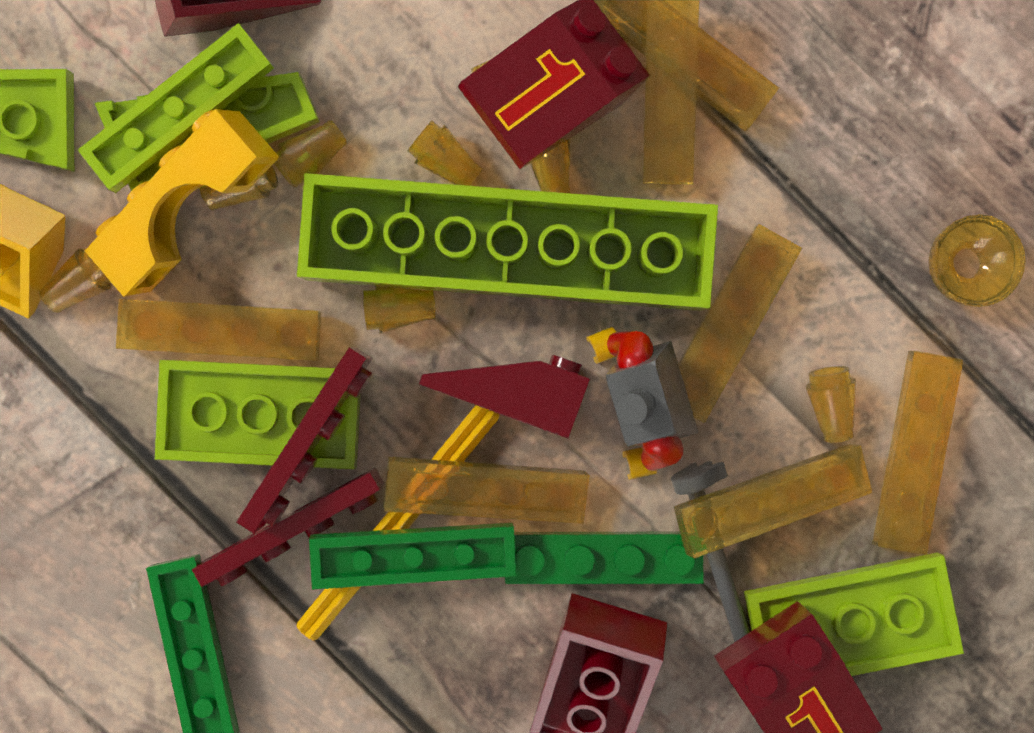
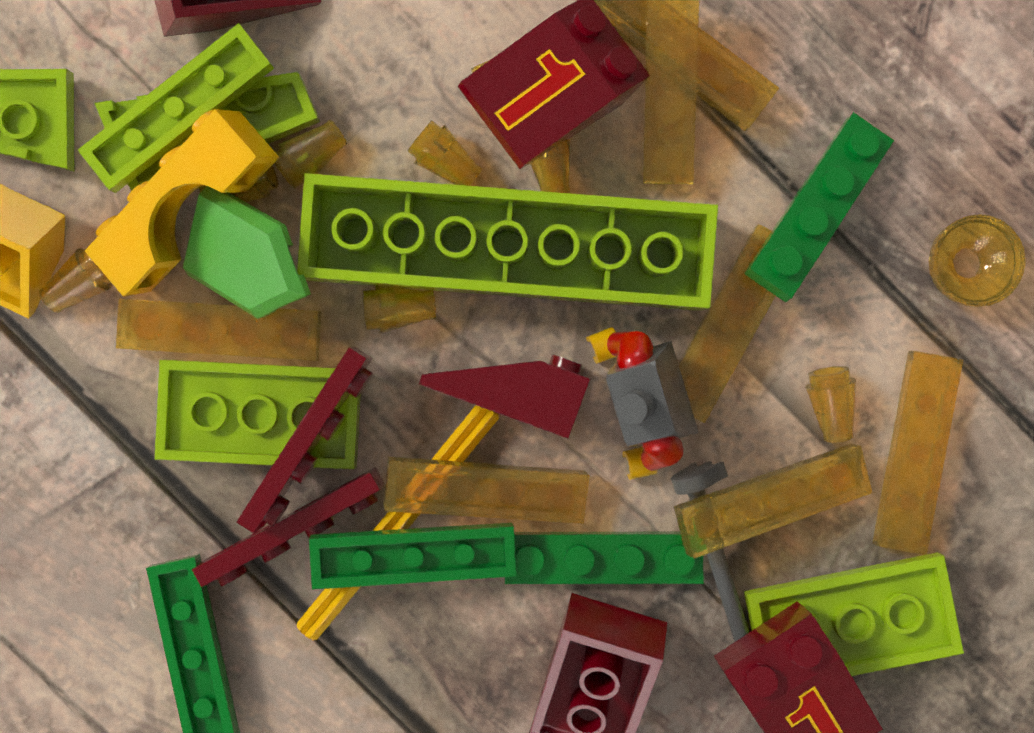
none -> bright green tile [183,186,311,319]
none -> green plate [744,112,894,303]

